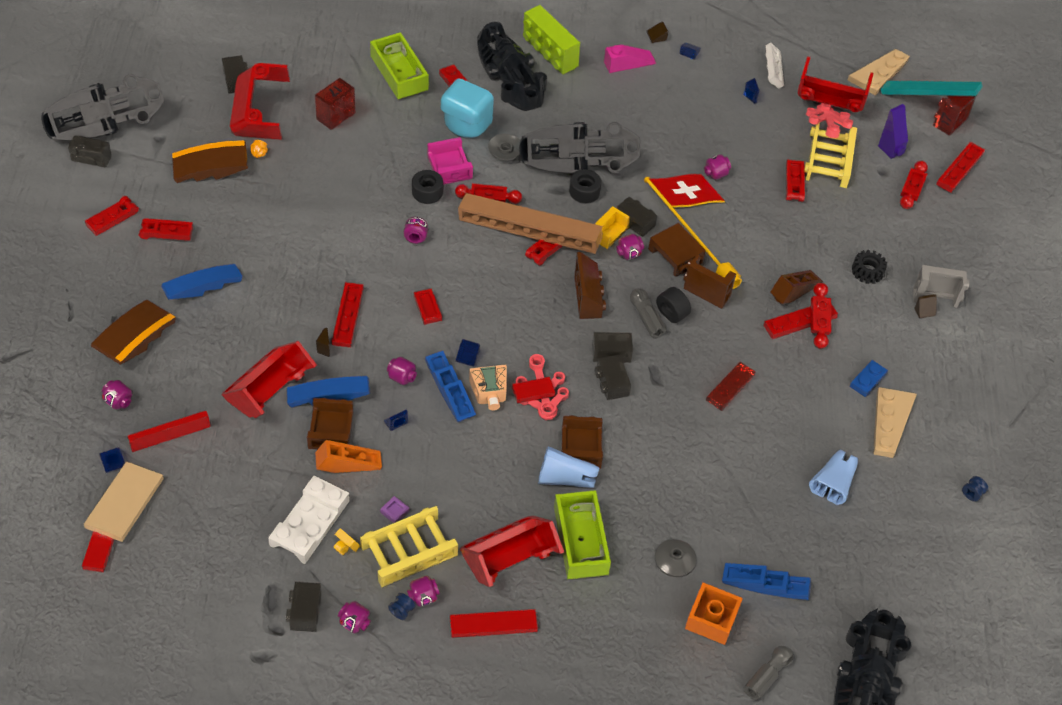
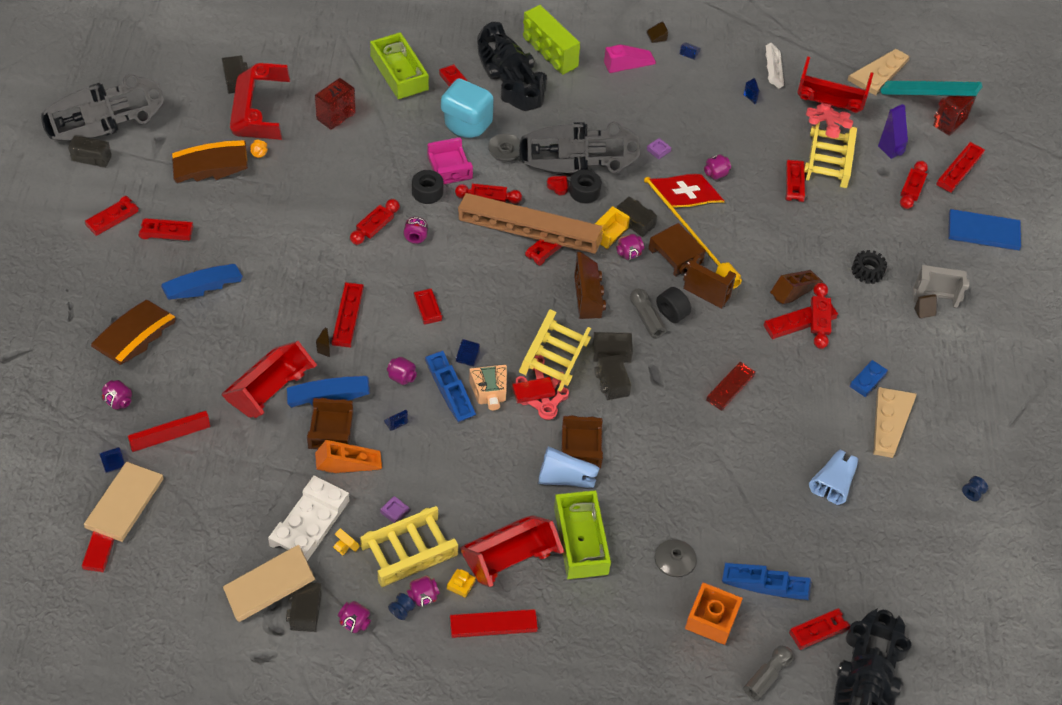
none -> tan tile [223,544,316,622]
none -> red plate [350,199,400,245]
none -> yellow tile [447,569,476,598]
none -> light yellow fence [519,309,591,392]
none -> red tile [547,176,568,195]
none -> medium lavender tile [647,138,671,159]
none -> red plate [789,609,851,650]
none -> blue tile [948,209,1021,250]

